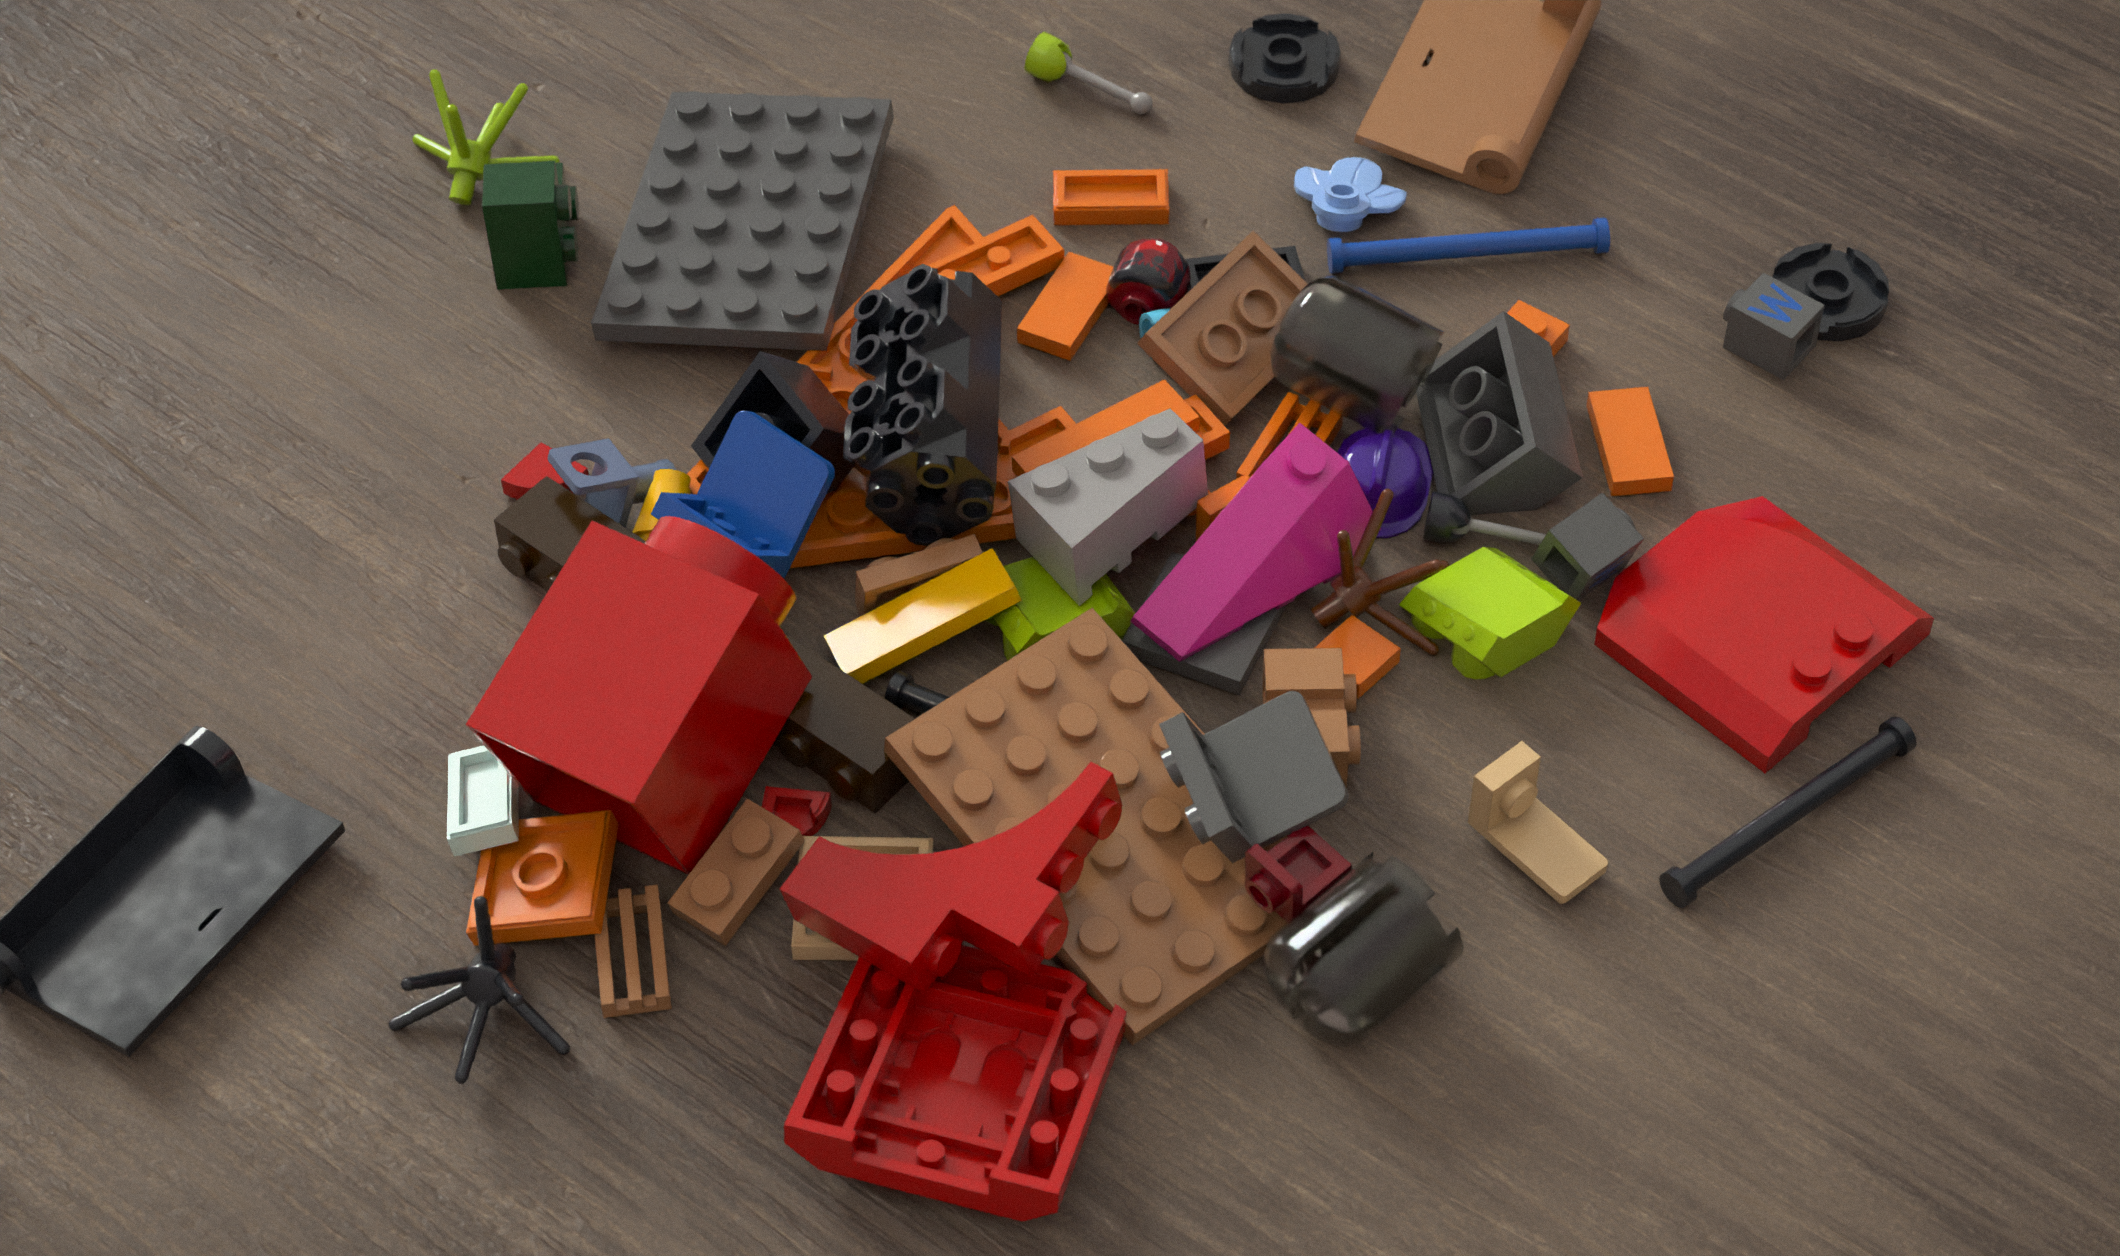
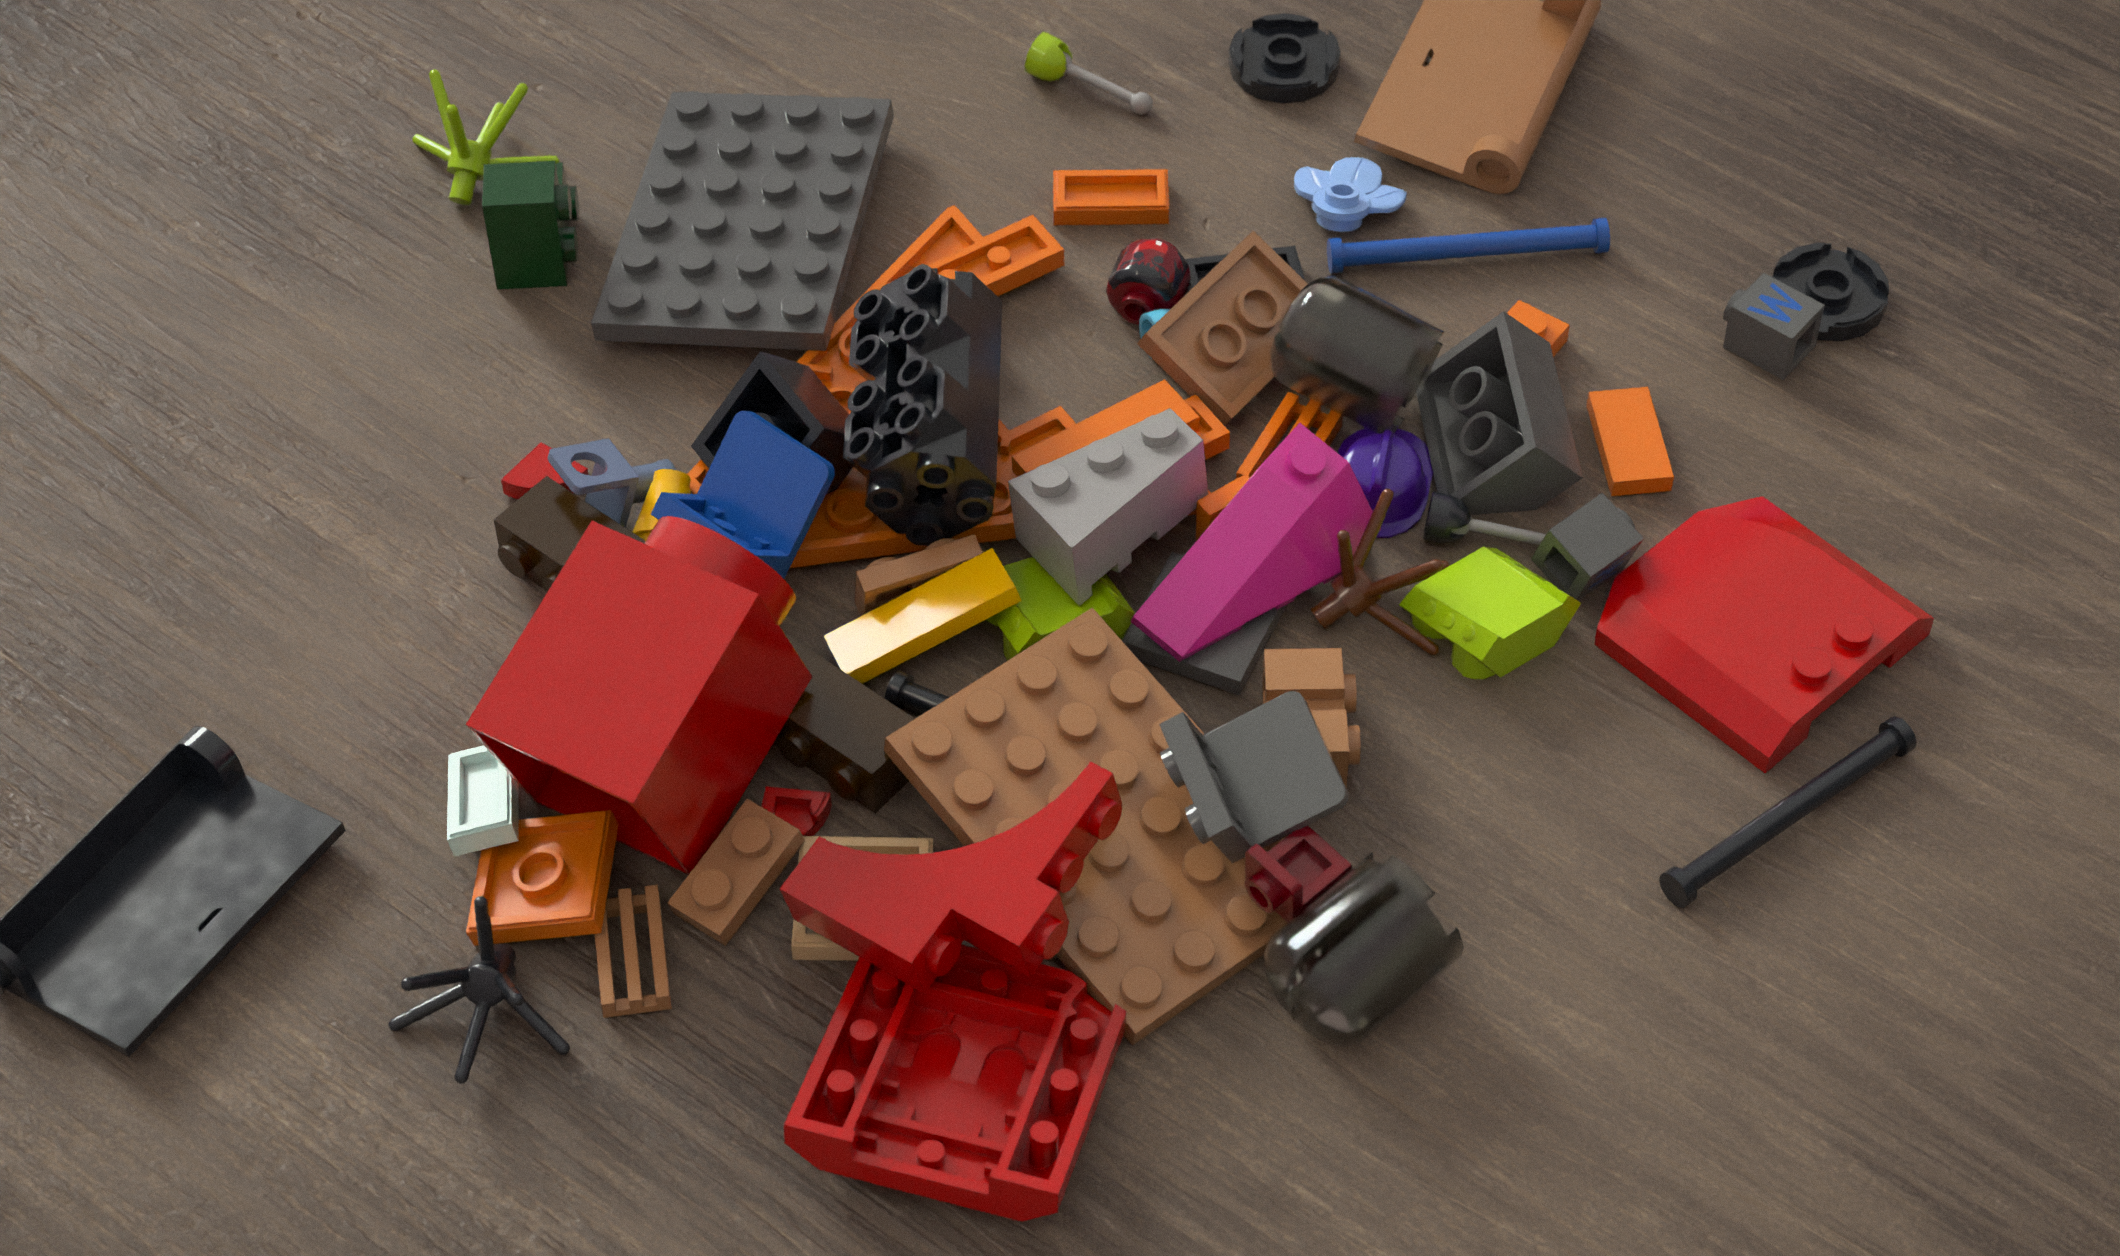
orange tile [1017,252,1113,361] -> none
orange tile [1314,615,1401,699] -> none
tan bracket [1468,741,1608,904] -> none

